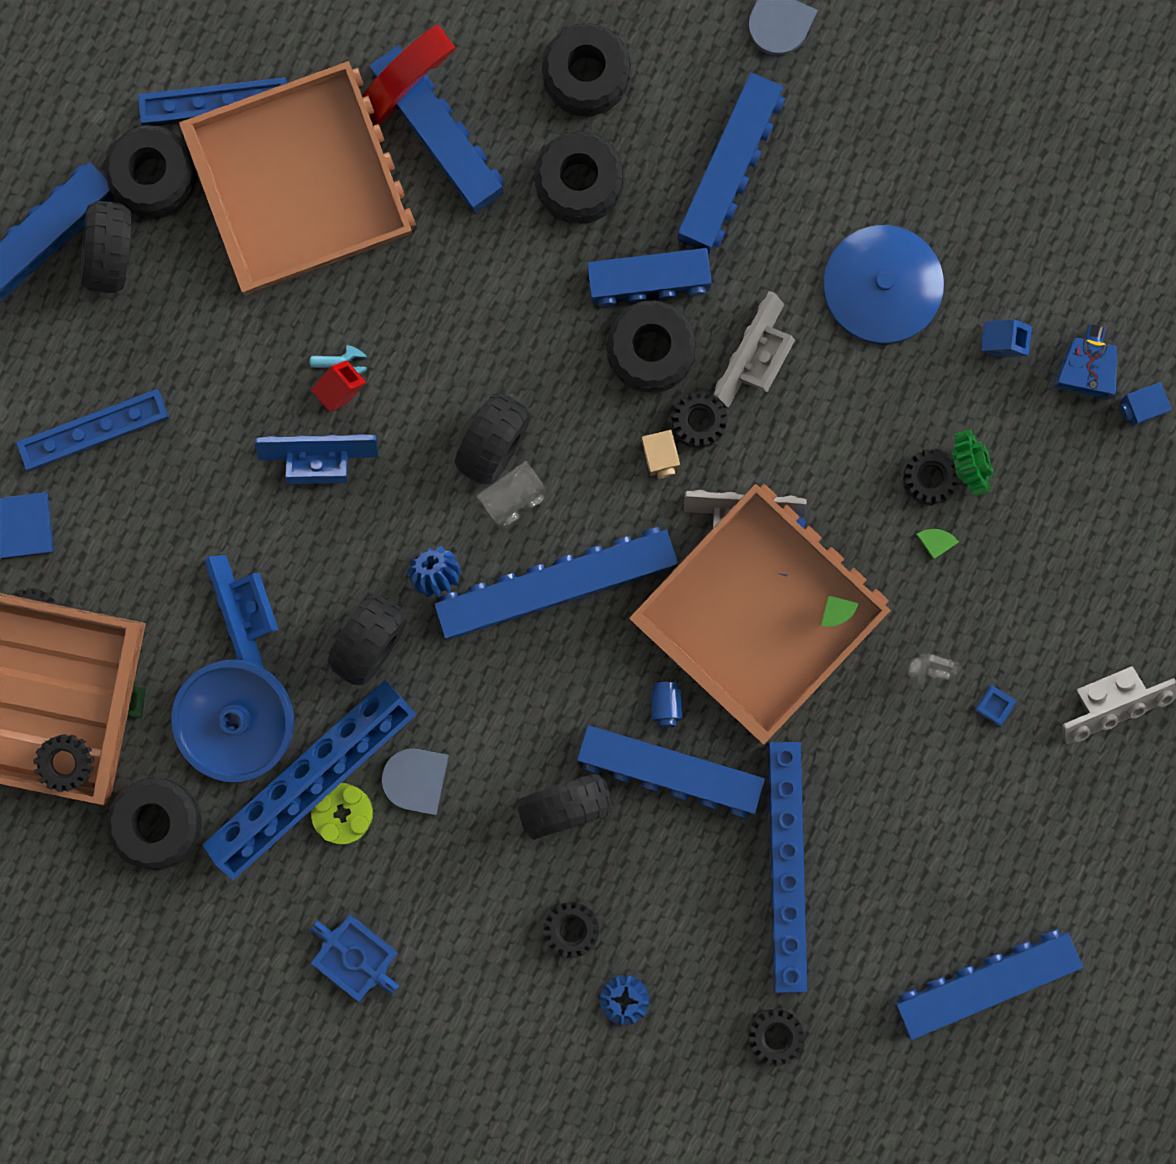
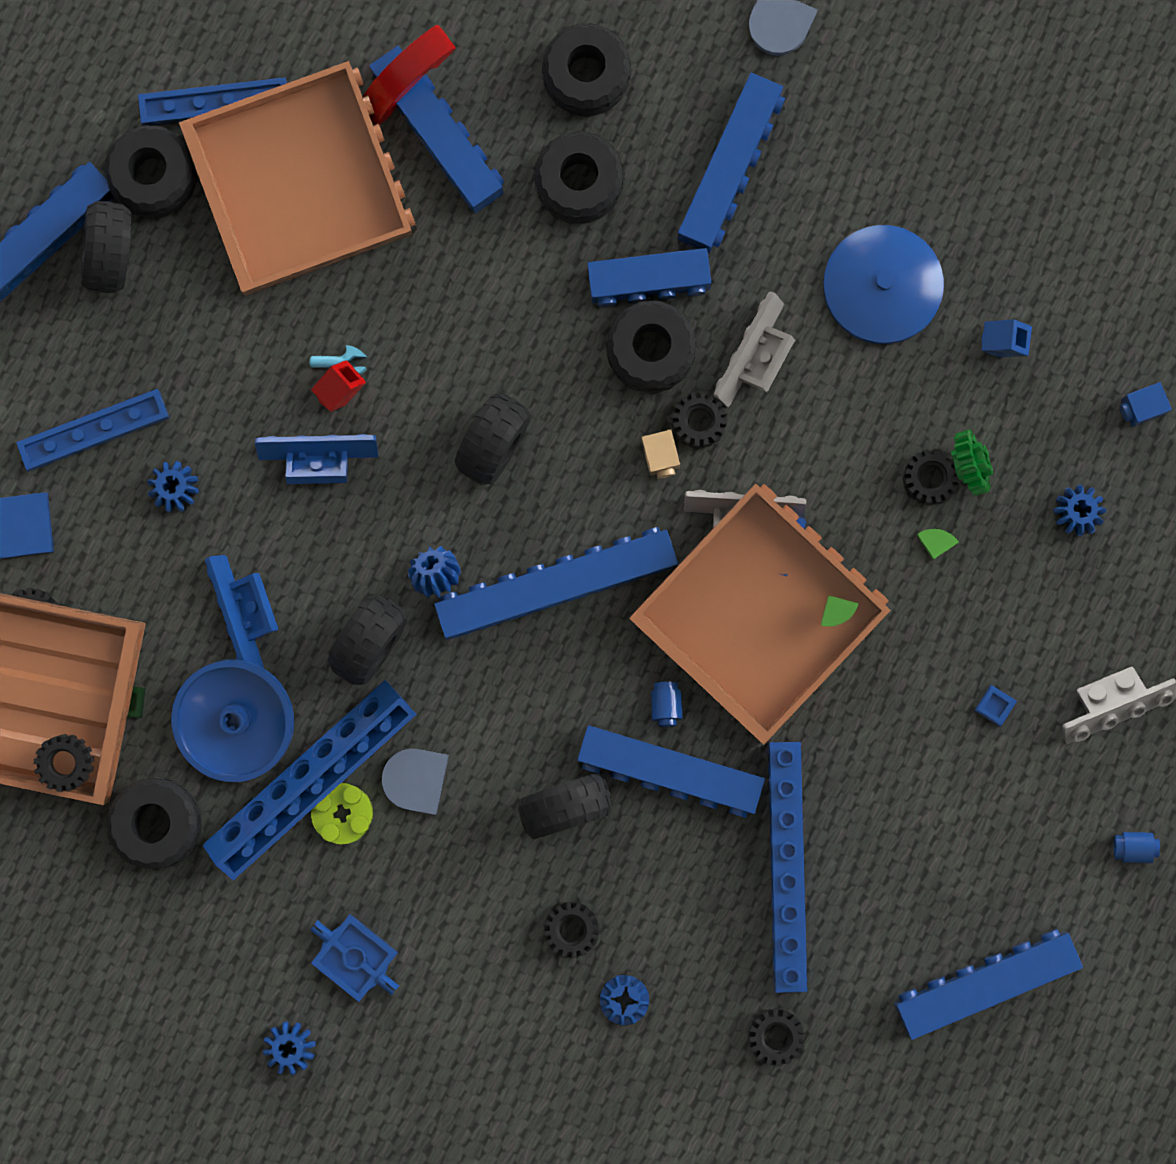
clear bracket [476,461,547,527] -> none
clear bracket [907,653,961,685] -> none
blue torso [1054,325,1117,399] -> none
none -> blue gear [147,461,199,513]
none -> blue gear [263,1021,316,1075]
none -> blue gear [1053,485,1106,537]
none -> blue brick [1114,832,1160,864]

